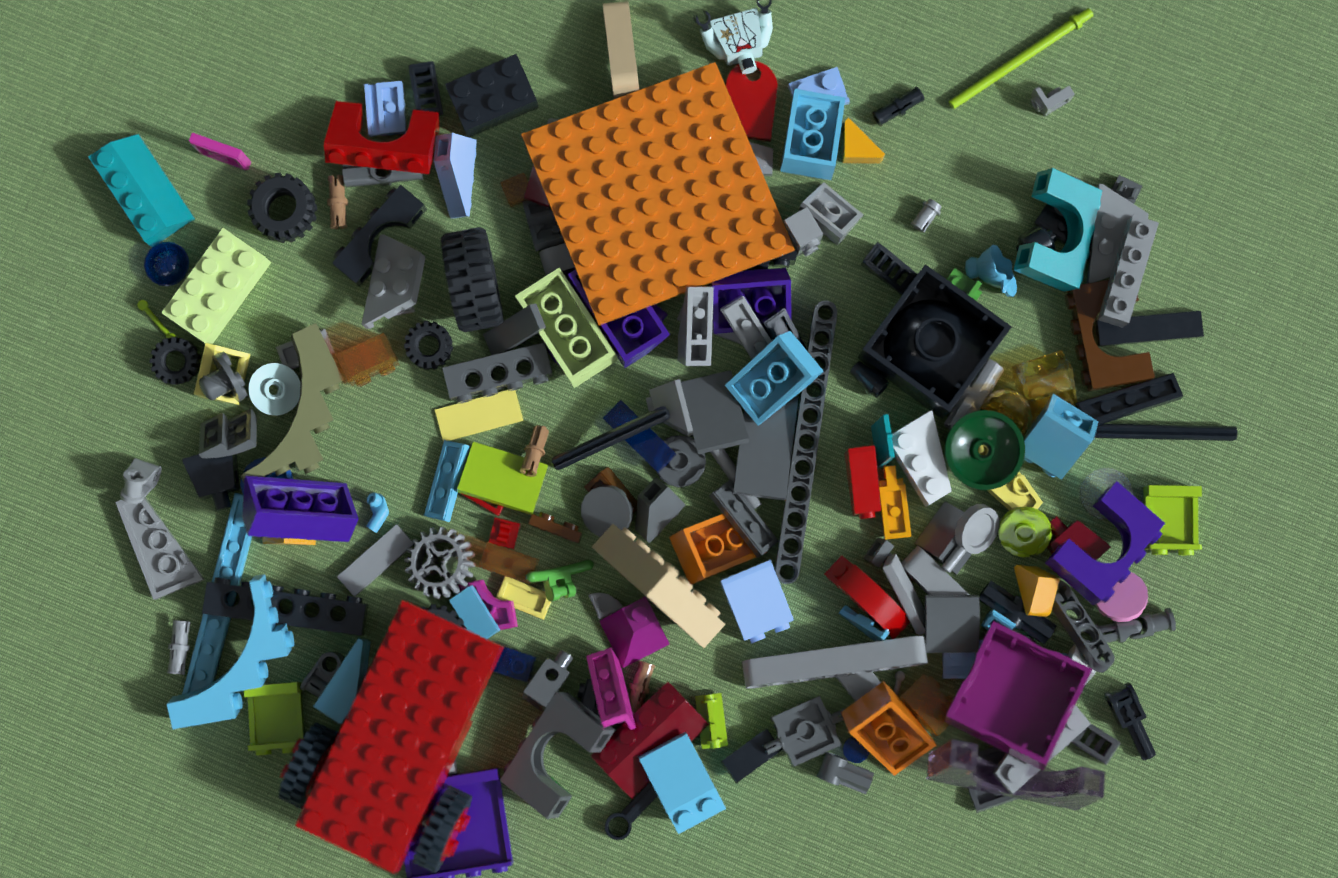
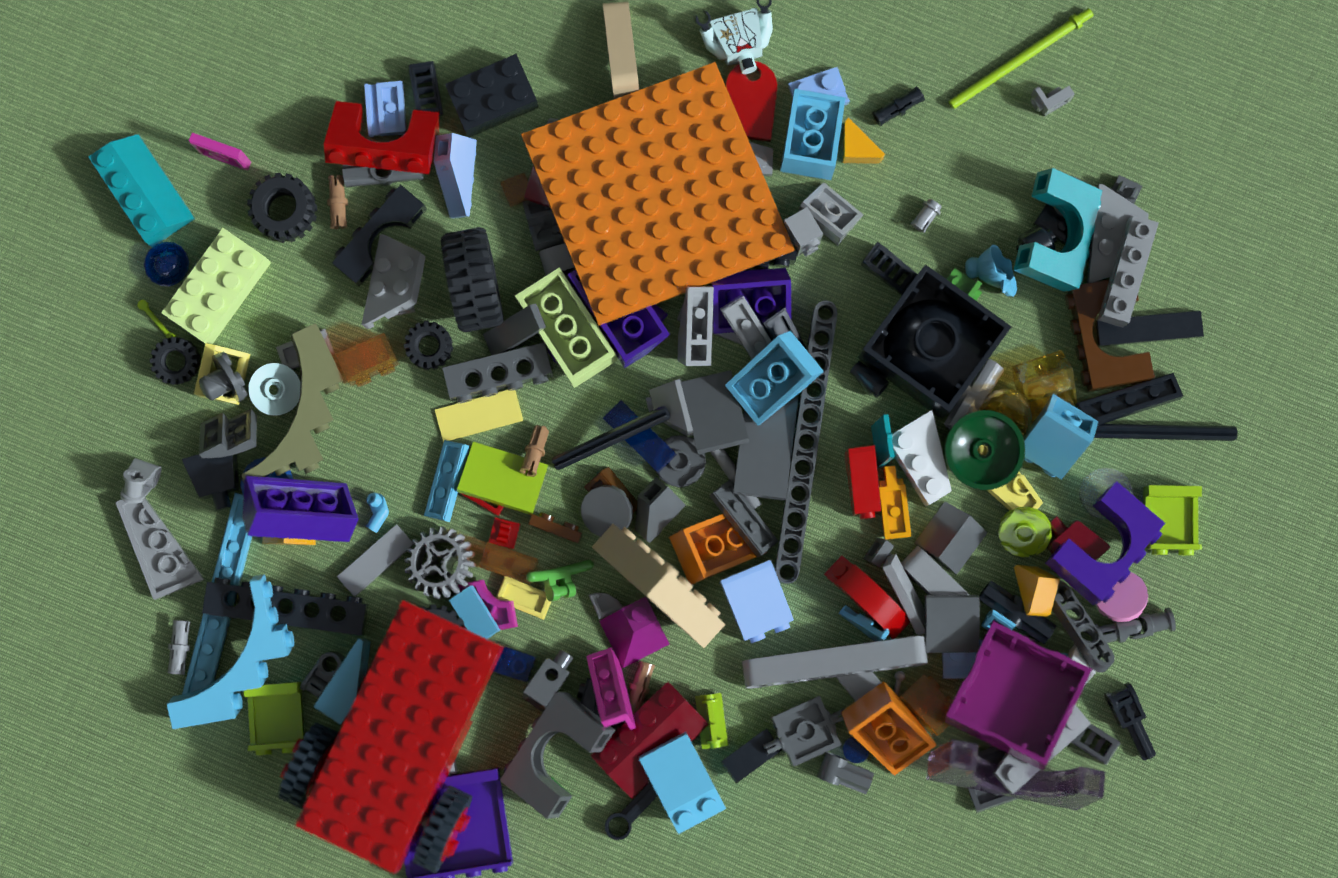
light grey piece [941,504,999,573] -> none

